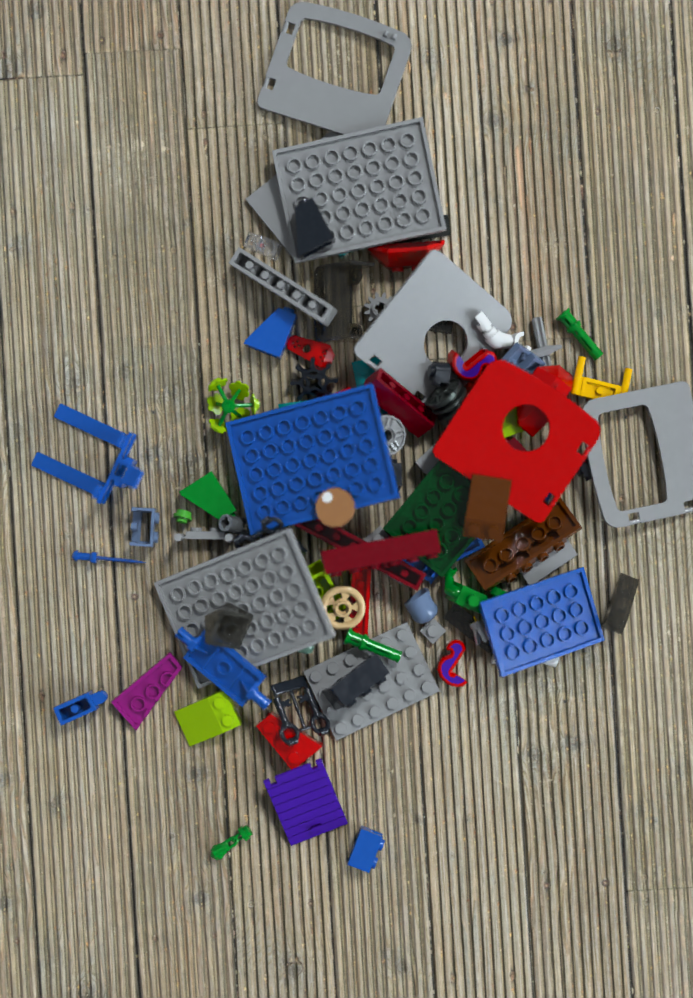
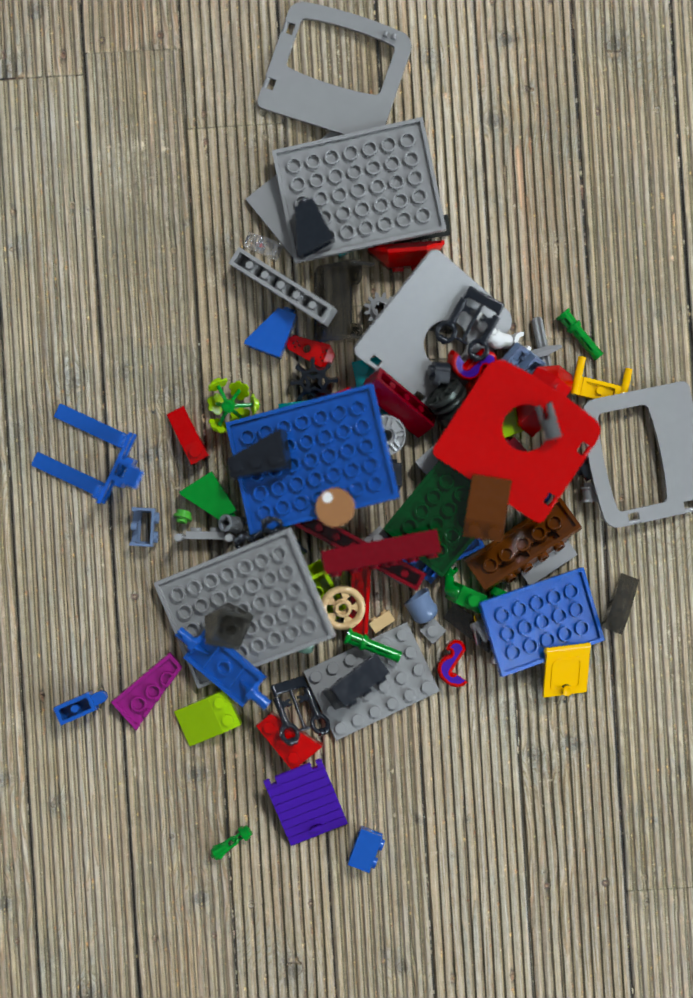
blue sword [72,550,146,563] -> none
none -> red slope [167,406,210,465]
none -> black wedge [227,428,293,480]
none -> tan piece [369,609,395,634]
none -> black piece [435,286,504,362]
none -> dark grey hinge [535,402,562,441]
none -> yellow container [542,642,591,698]
none -> light grey brick [580,482,597,503]

